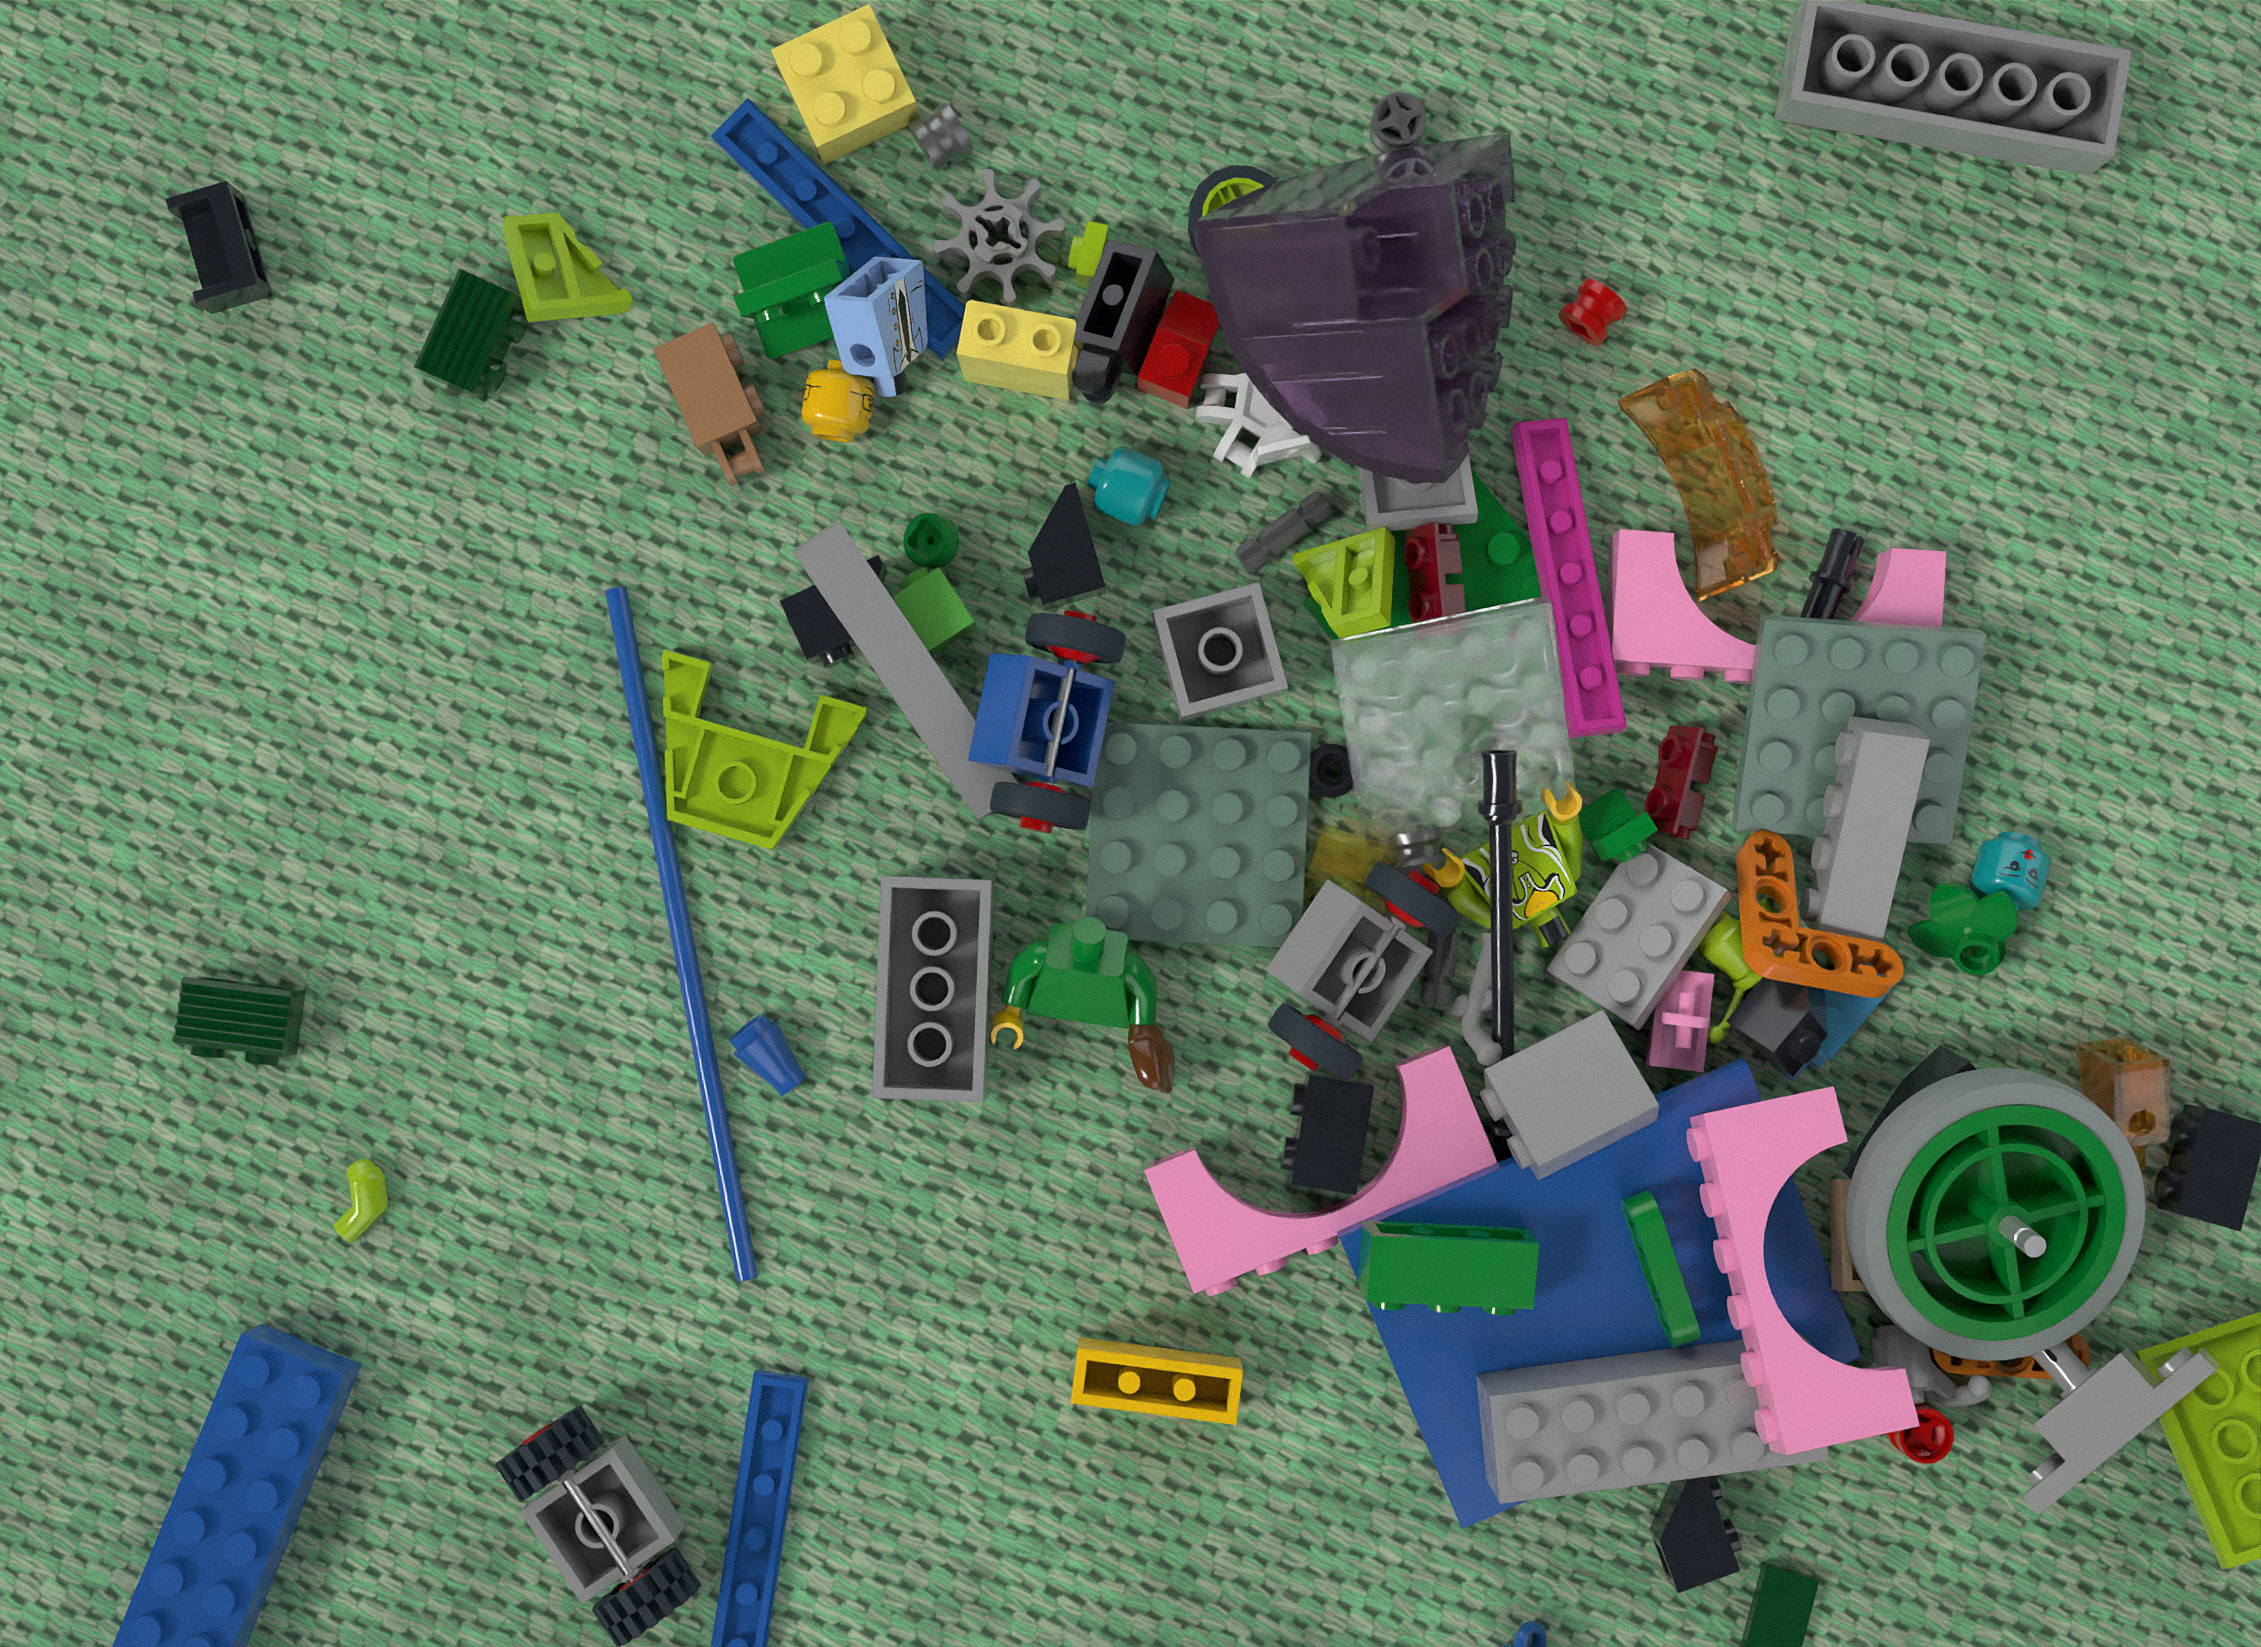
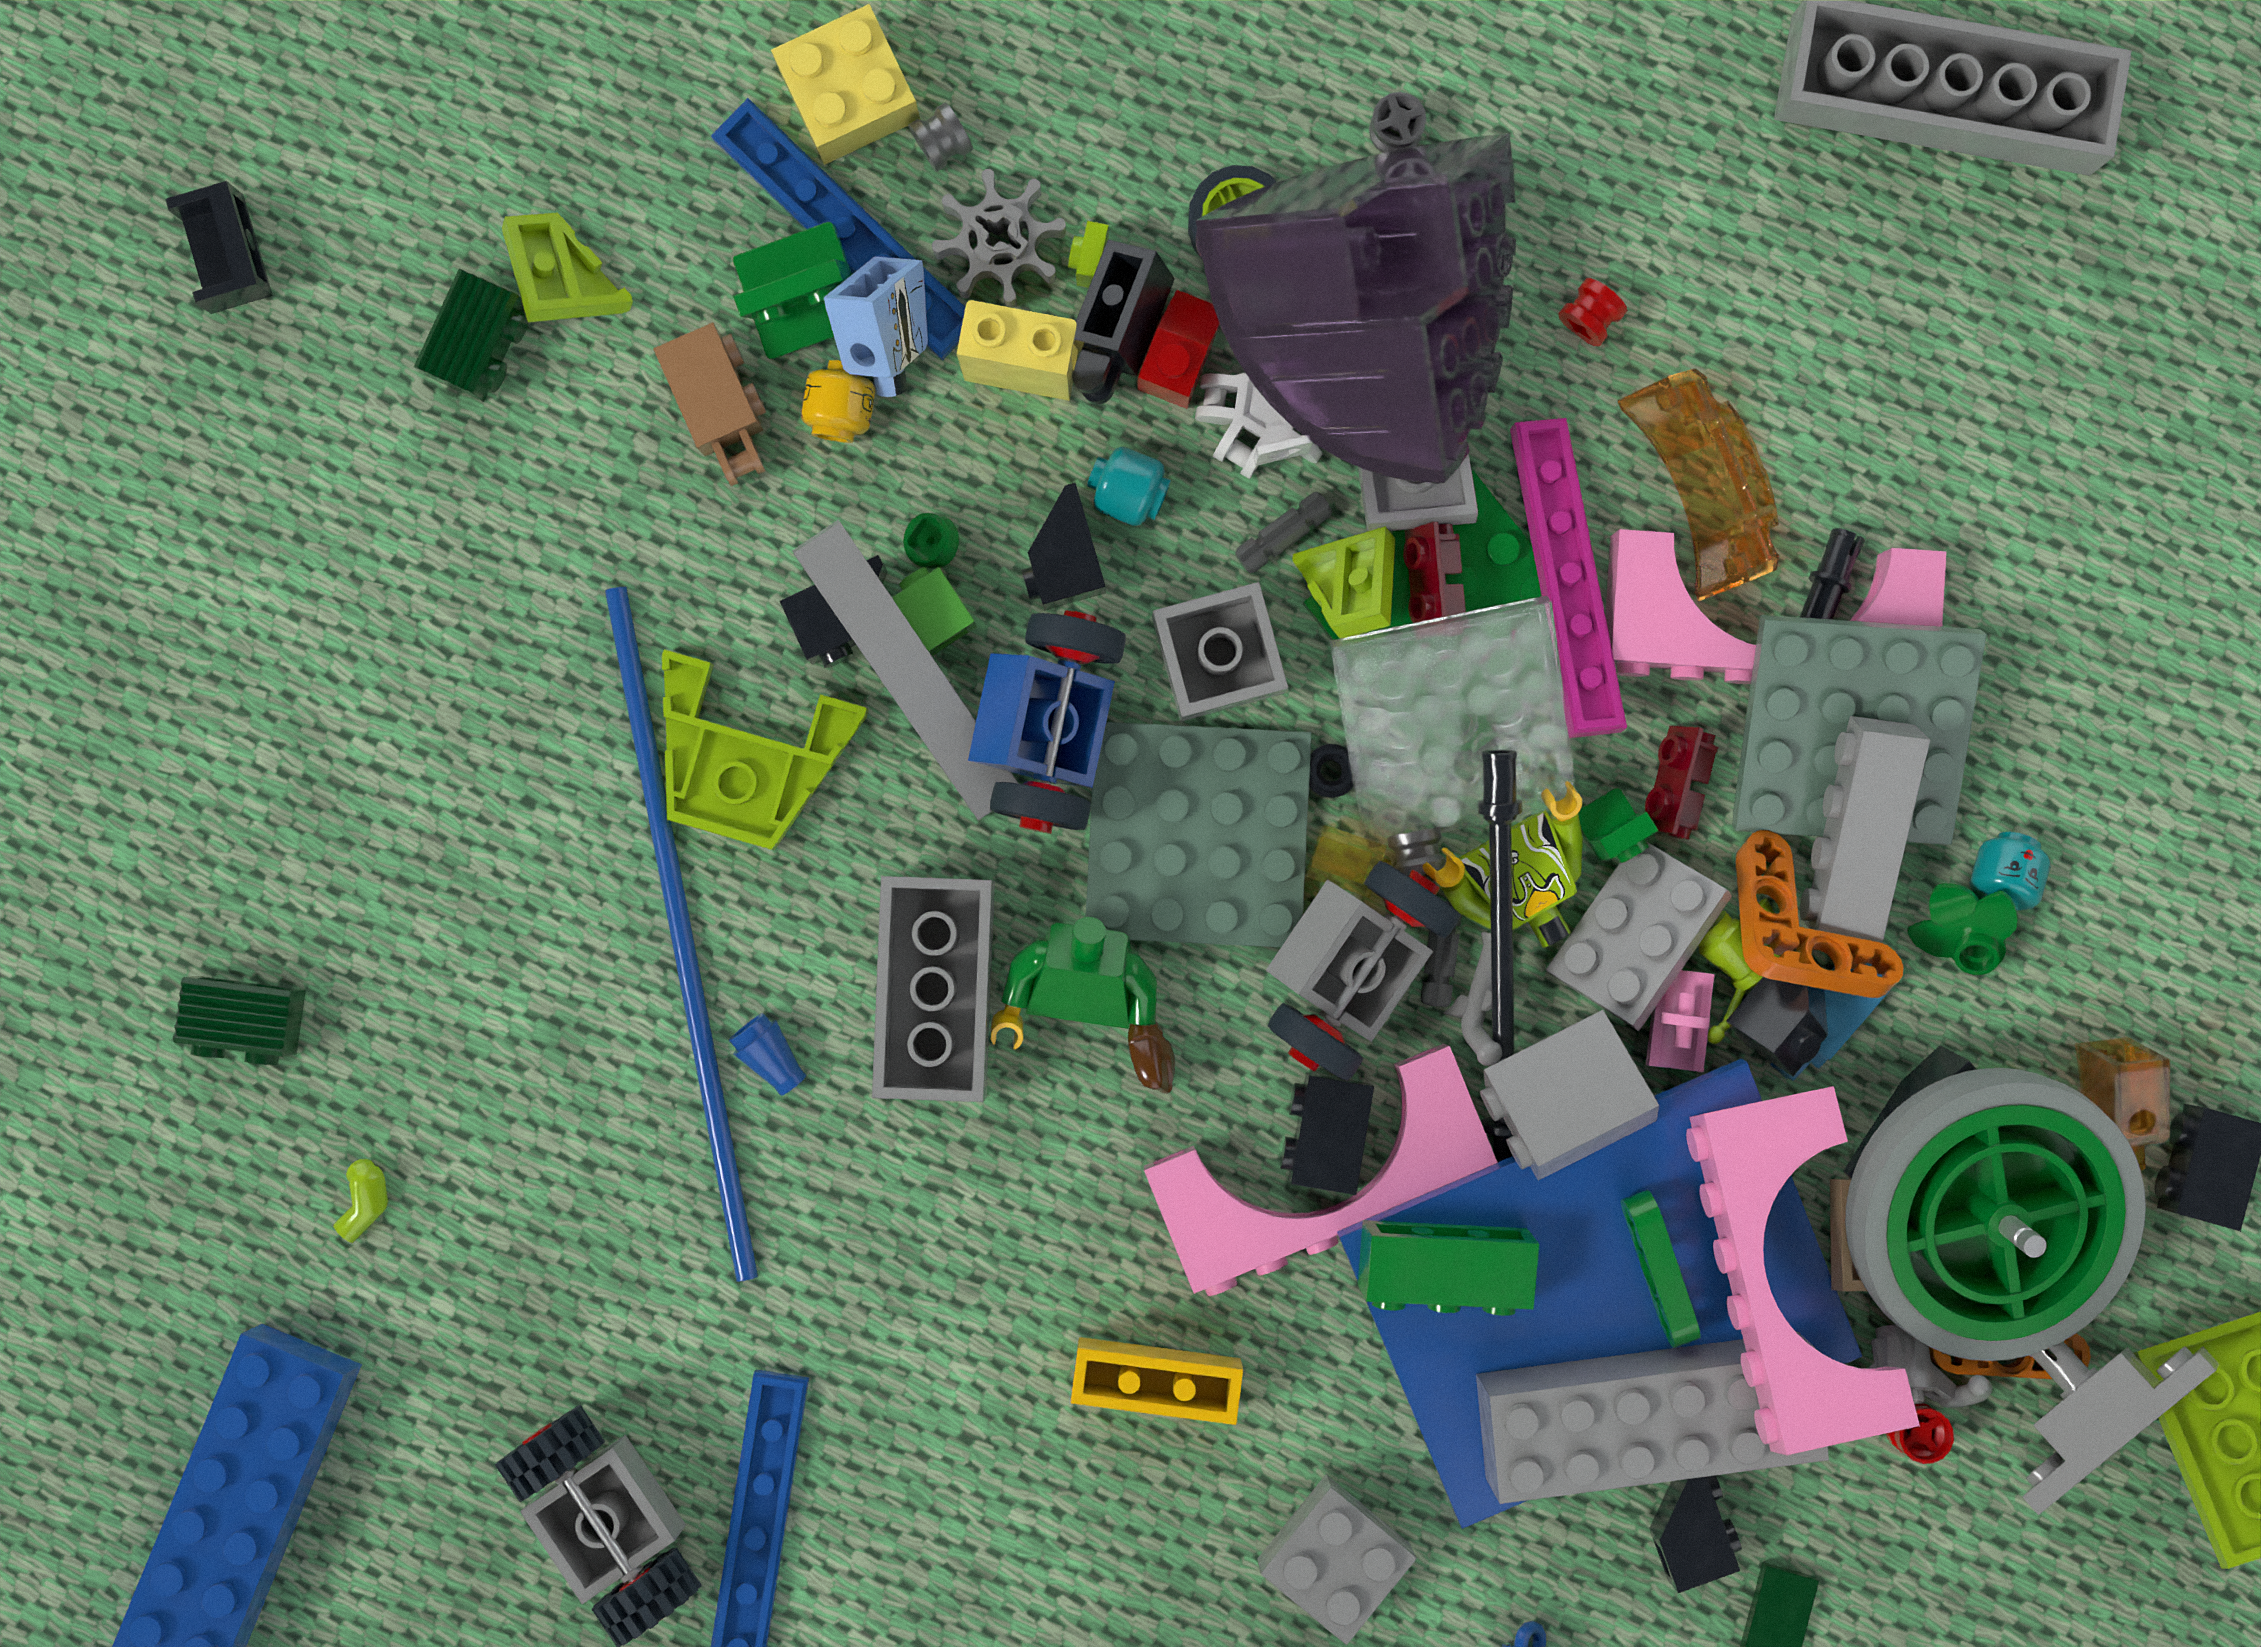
none -> light grey brick [1257,1474,1417,1645]

